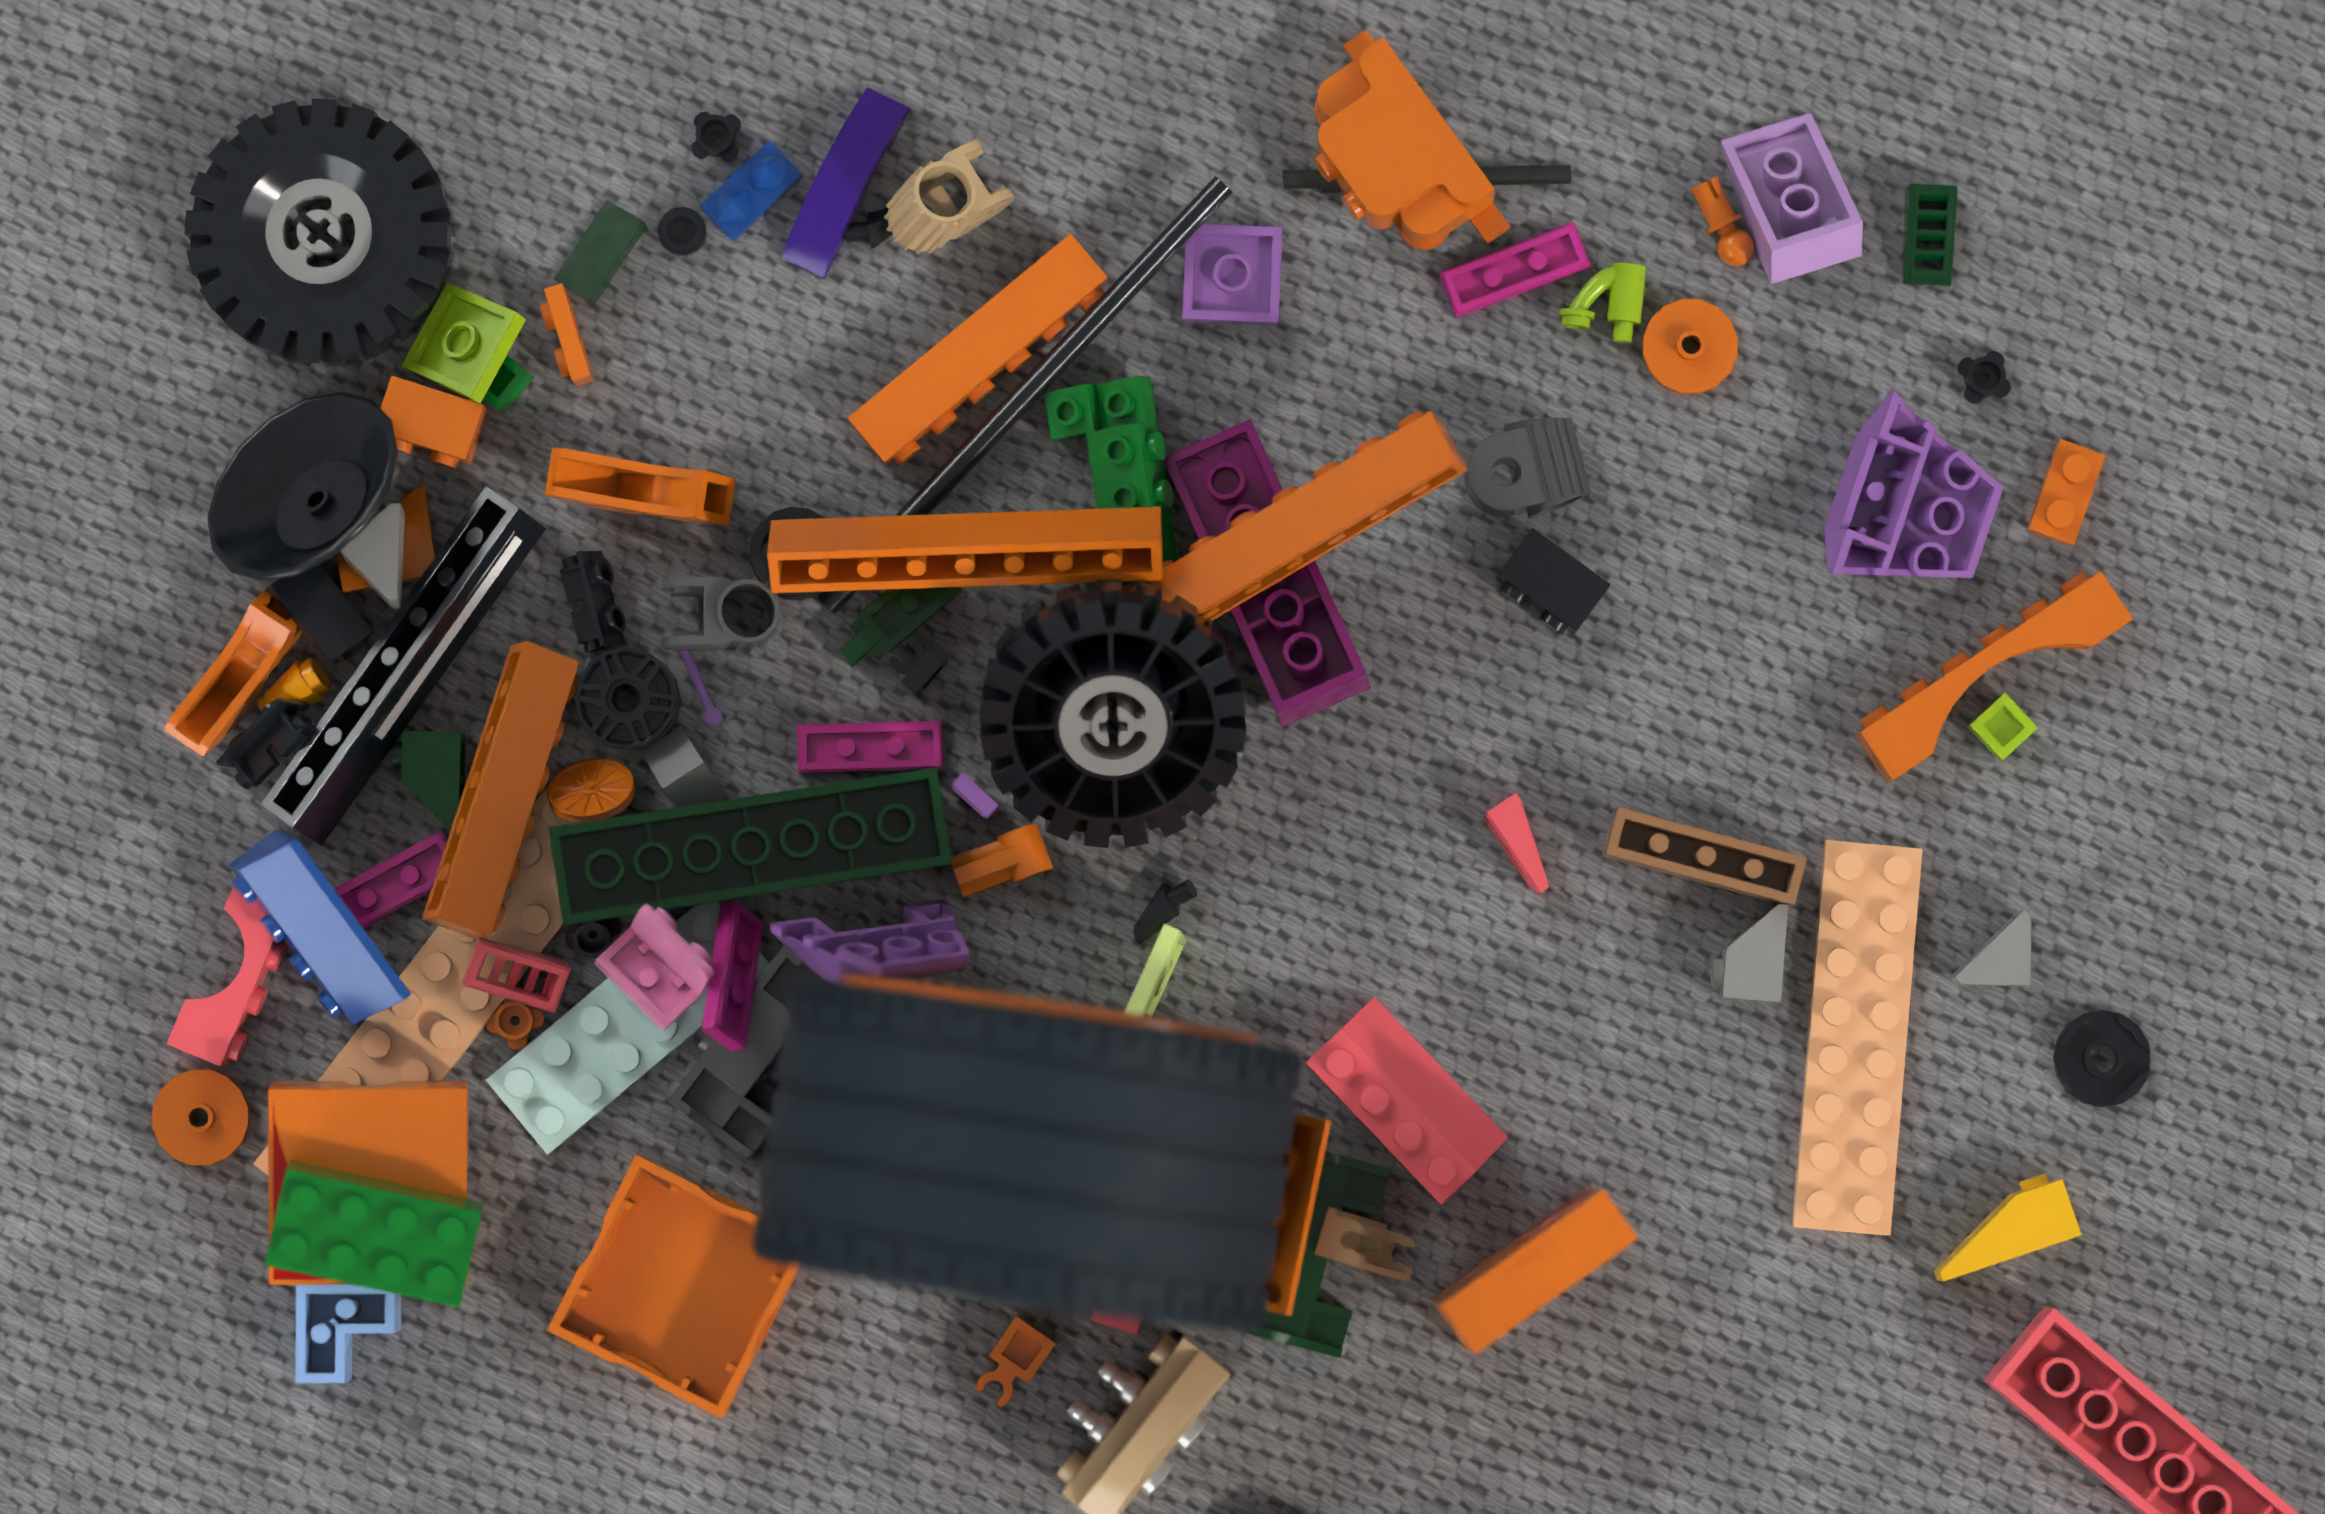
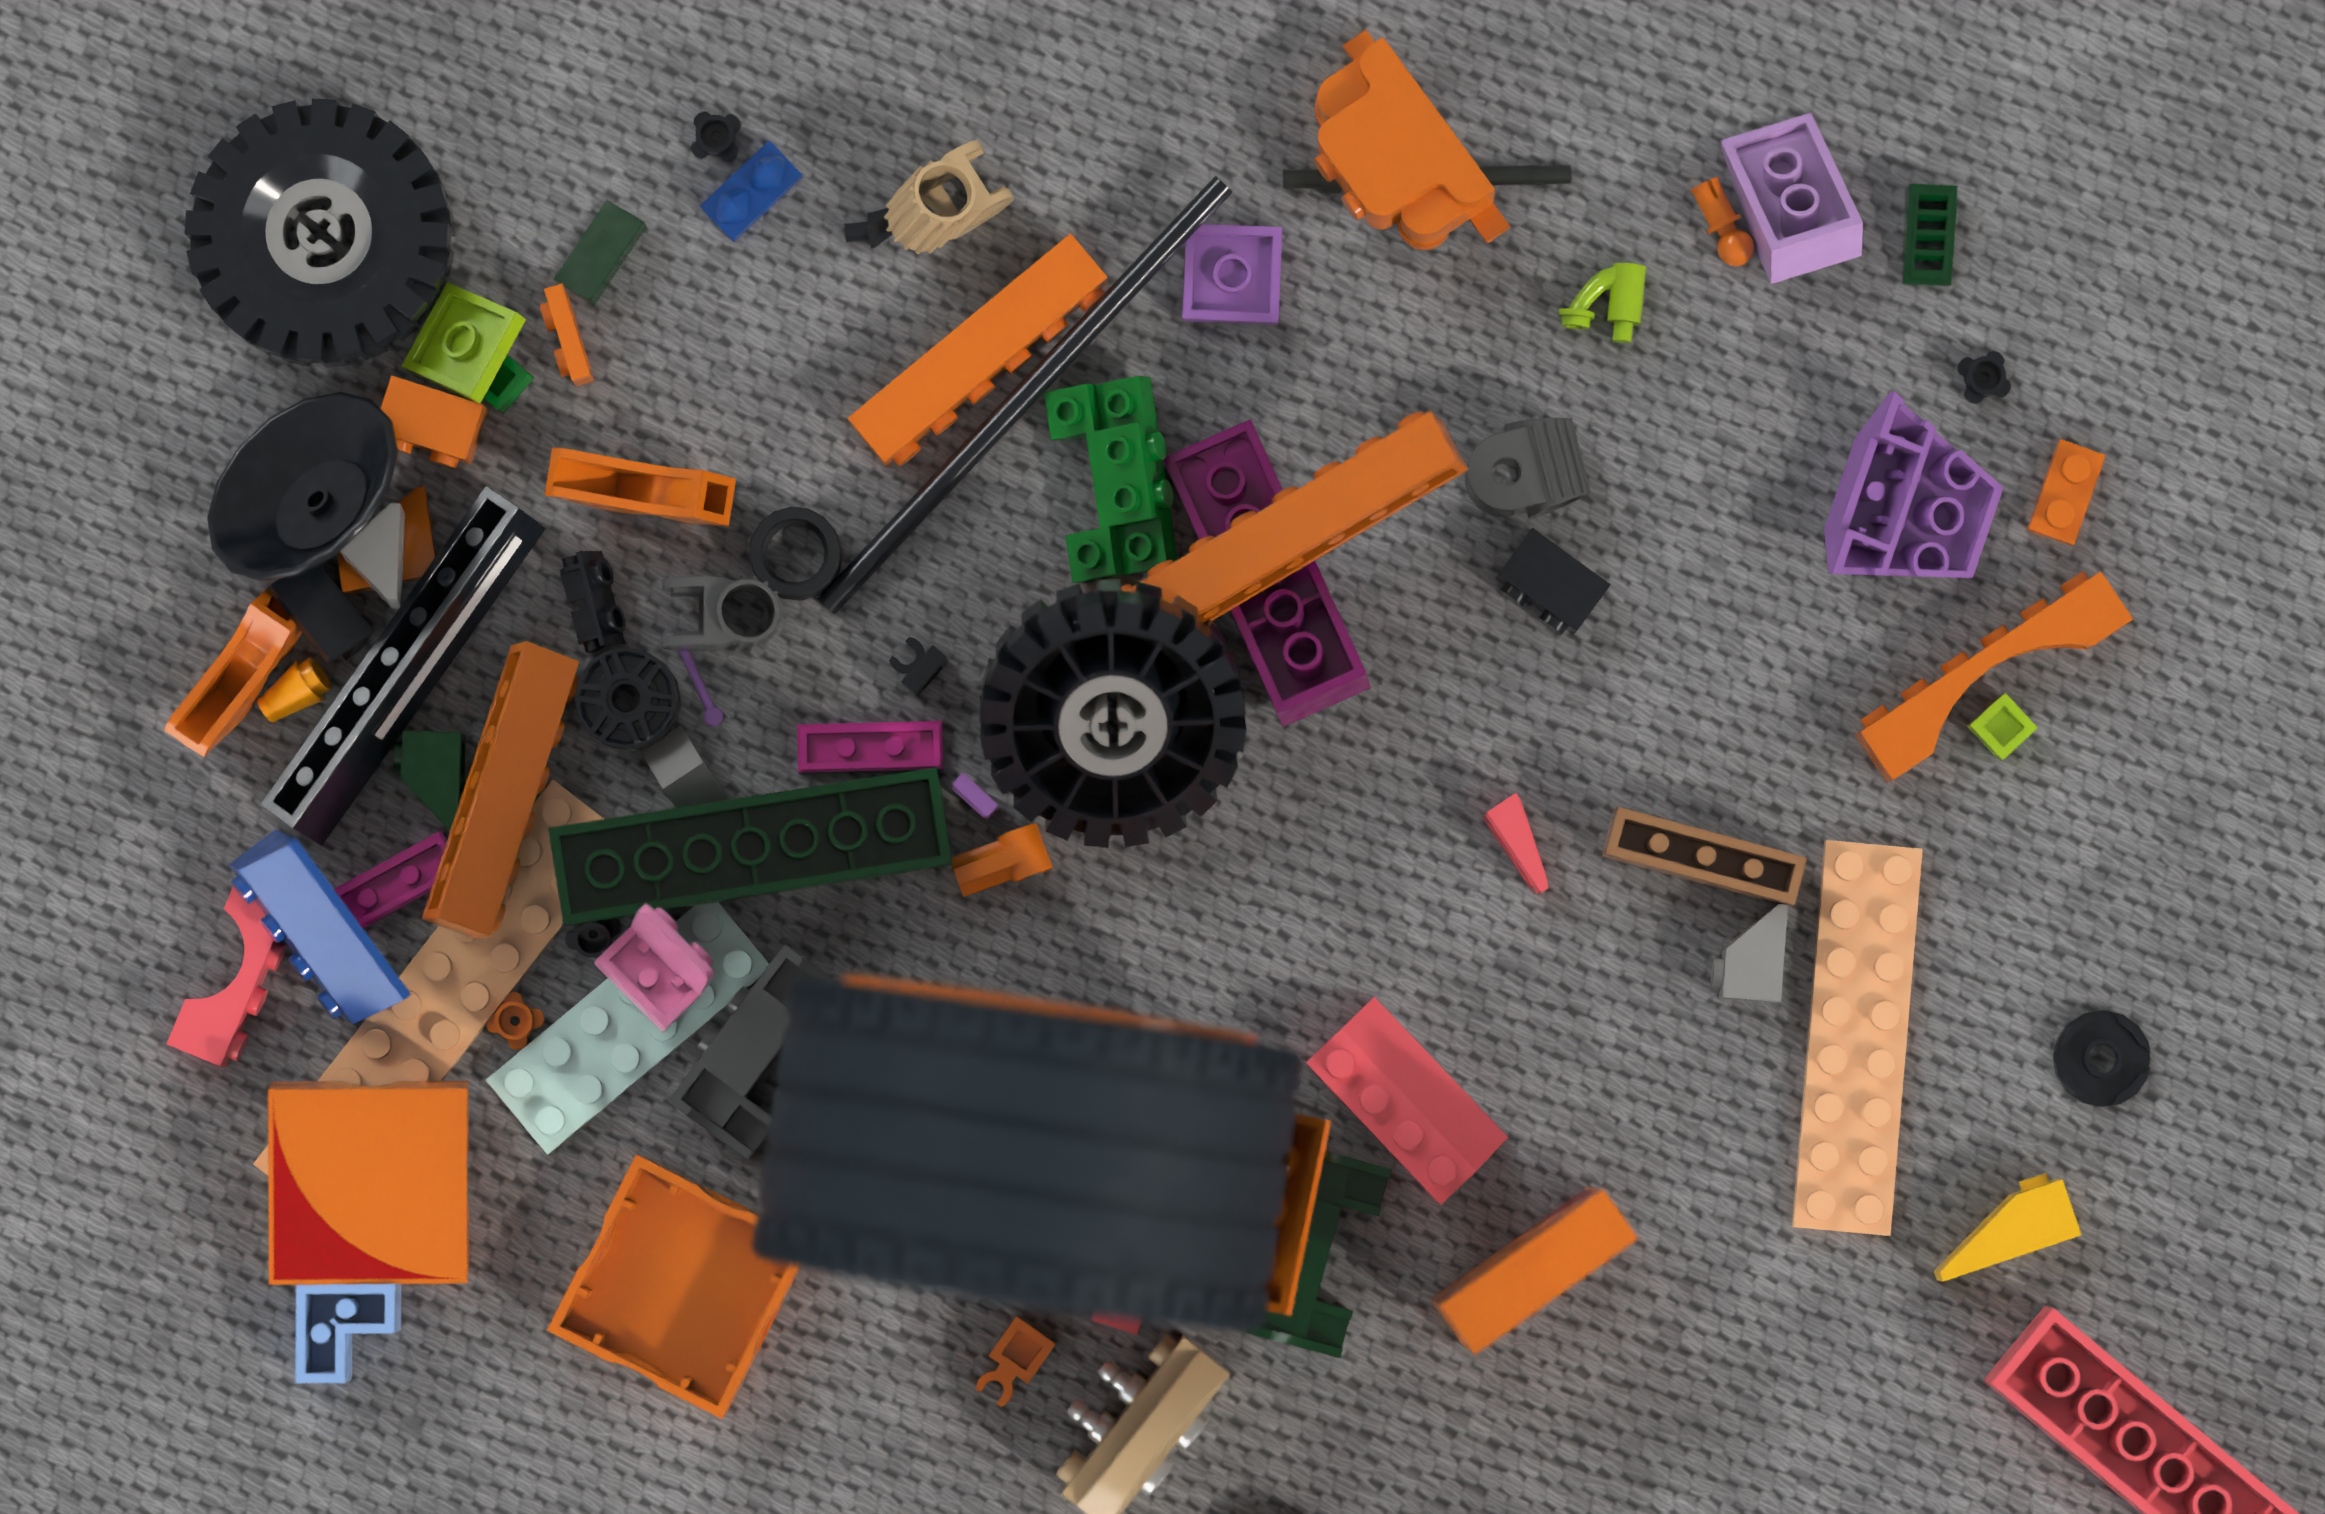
orange plate [152,1069,250,1166] -> none
black hinge [216,698,313,789] -> none
green brick [264,1160,484,1308] -> none
coral slope [462,938,571,1014] -> none
orange wheel [547,758,635,823] -> none
black tile [658,207,707,257] -> none
dark pink tile [702,899,764,1052] -> none
orange brick [767,507,1163,593] -> none
medium lavender wedge [771,899,969,982] -> none
dark purple slope [781,87,911,280] -> none
dark green hinge [839,587,962,667] -> none
yellowish green tile [1124,924,1187,1017] -> none
black bar [1134,879,1197,944] -> none
tan hinge [1315,1207,1415,1282] -> none
dark pink tile [1439,222,1591,318] -> none
orange plate [1642,299,1738,395] -> none
light grey slope [1949,910,2031,987] -> none

